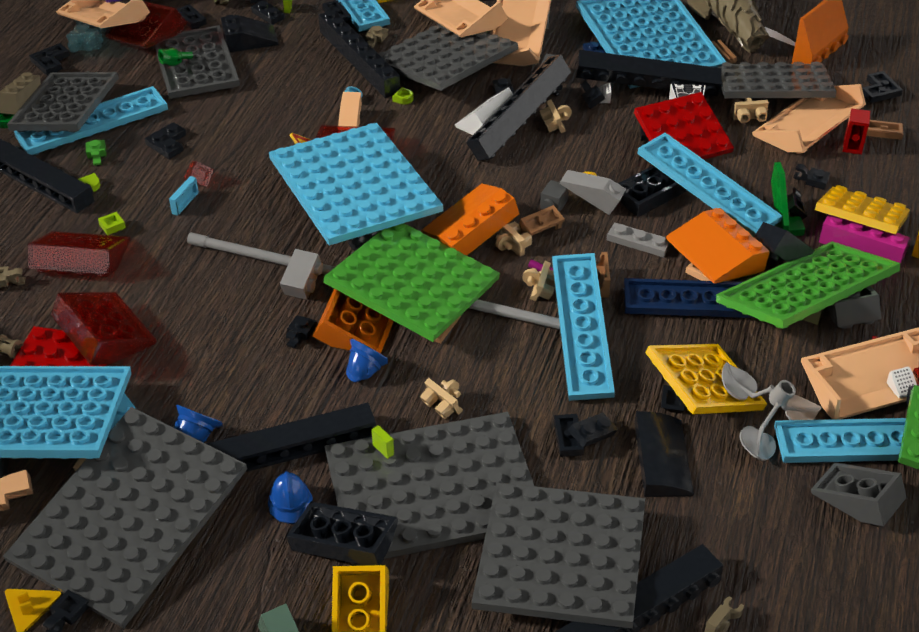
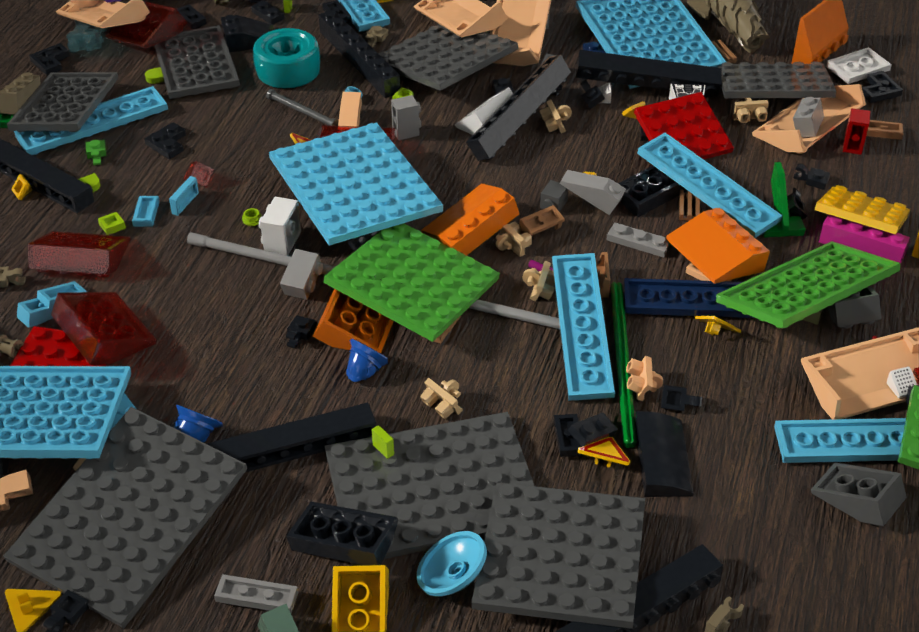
green piece [158,48,193,66] -> none
blue piece [268,471,313,524] -> none
yellow plate [645,344,767,415] -> none
light grey plant [722,362,822,461] -> none
black slope [754,222,815,262] -> none
white sticker [765,27,795,46] -> none
none -> yellow slope [12,174,32,200]
none -> medium azure slope [17,281,87,328]
none -> medium azure tile [132,196,160,227]
none -> lime tile [145,67,164,84]
none -> light grey plate [214,574,298,613]
none -> lime plate [242,208,262,226]
none -> teal wheel [253,28,320,88]
none -> white brick [259,196,301,255]
none -> dark grey bar [266,89,339,130]
none -> light grey brick [391,95,421,141]
none -> medium azure dish [416,531,487,596]
none -> yellow piece [578,437,630,467]
none -> green axle [610,282,637,448]
none -> yellow slope [622,101,646,119]
none -> light nougat hips [626,356,663,401]
none -> medium nougat tile [679,190,700,221]
none -> yellow piece [695,316,741,335]
none -> light grey brick [793,97,824,137]
none -> white plate [826,47,892,84]

